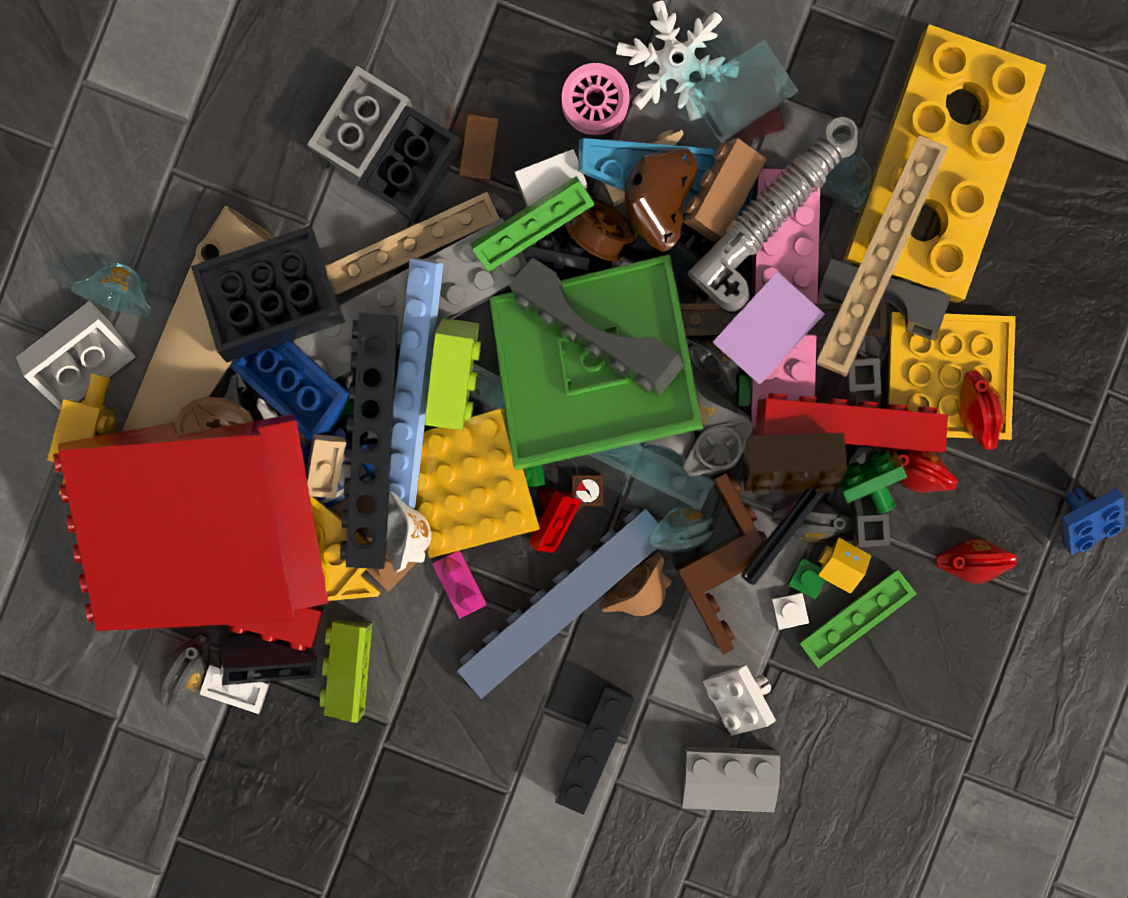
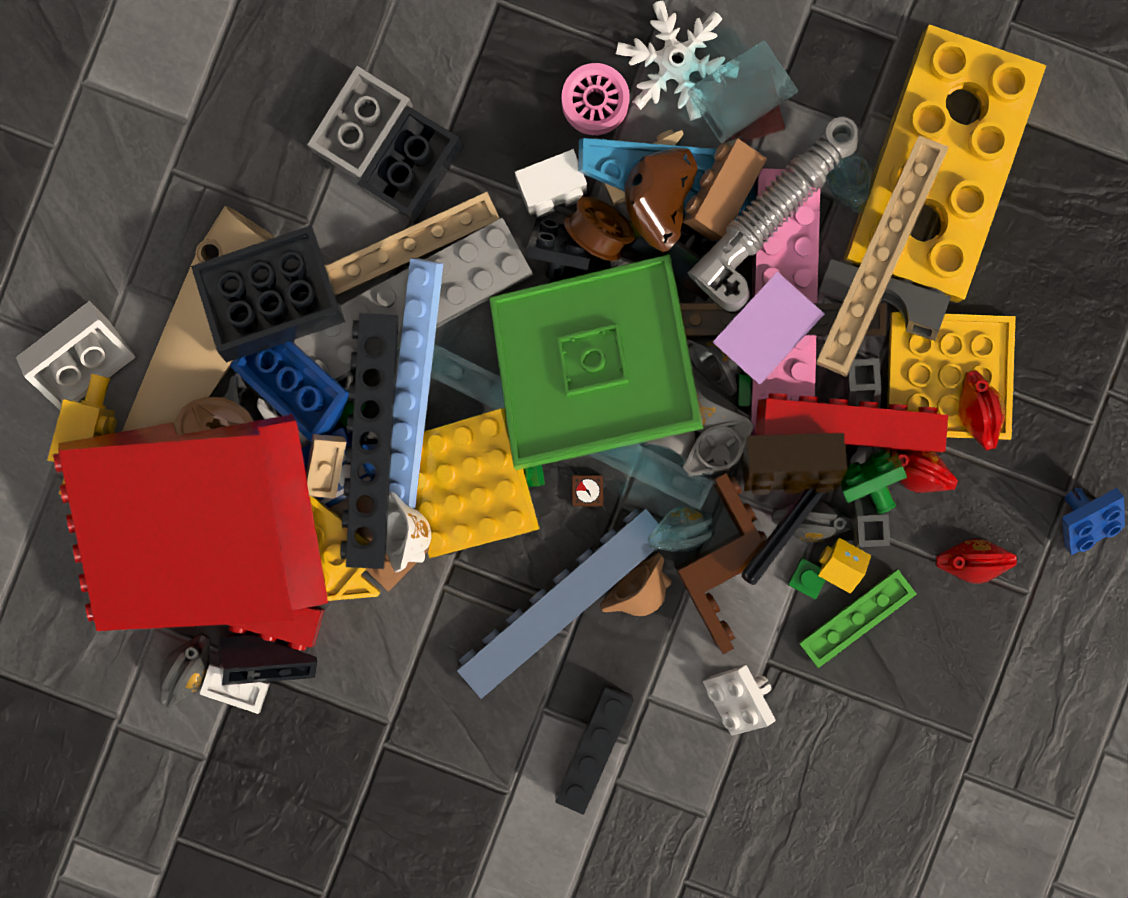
clear light blue hat [71,264,151,318] -> none
lime slope [320,620,373,723] -> none
lime wedge [425,318,481,430] -> none
dark pink tile [432,550,487,619] -> none
clear orange plate [459,115,499,181] -> none
bright green plate [470,176,595,272] -> none
dark grey arch [509,257,684,396] -> none
red tile [528,488,582,553] -> none
light grey slope [682,746,780,812] -> none
white plate [771,592,809,630] -> none

